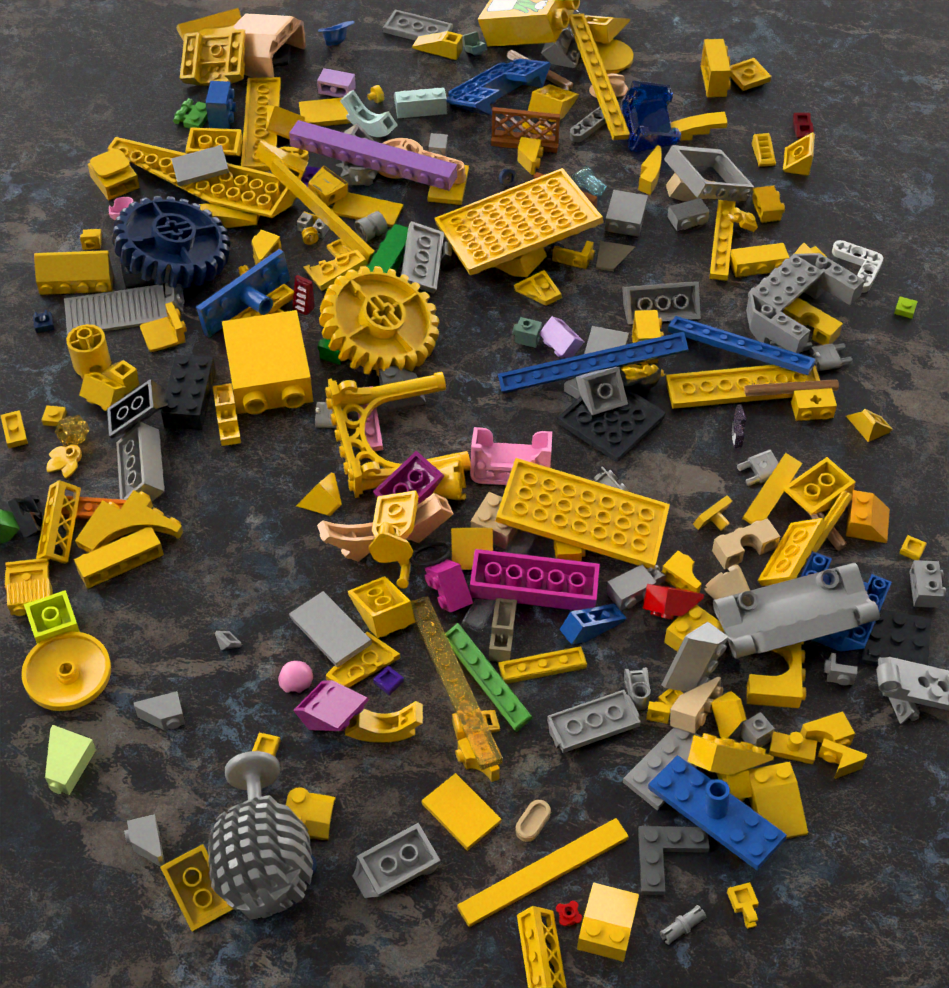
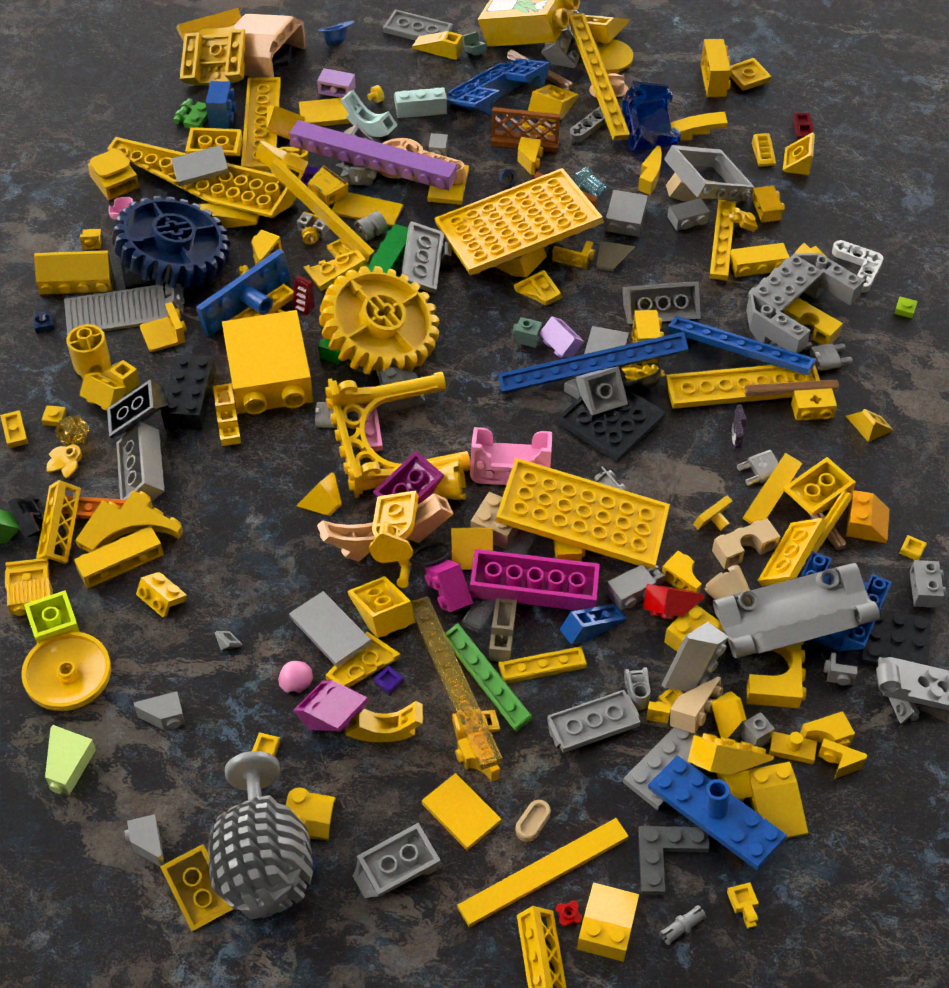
none -> yellow bracket [136,572,187,617]

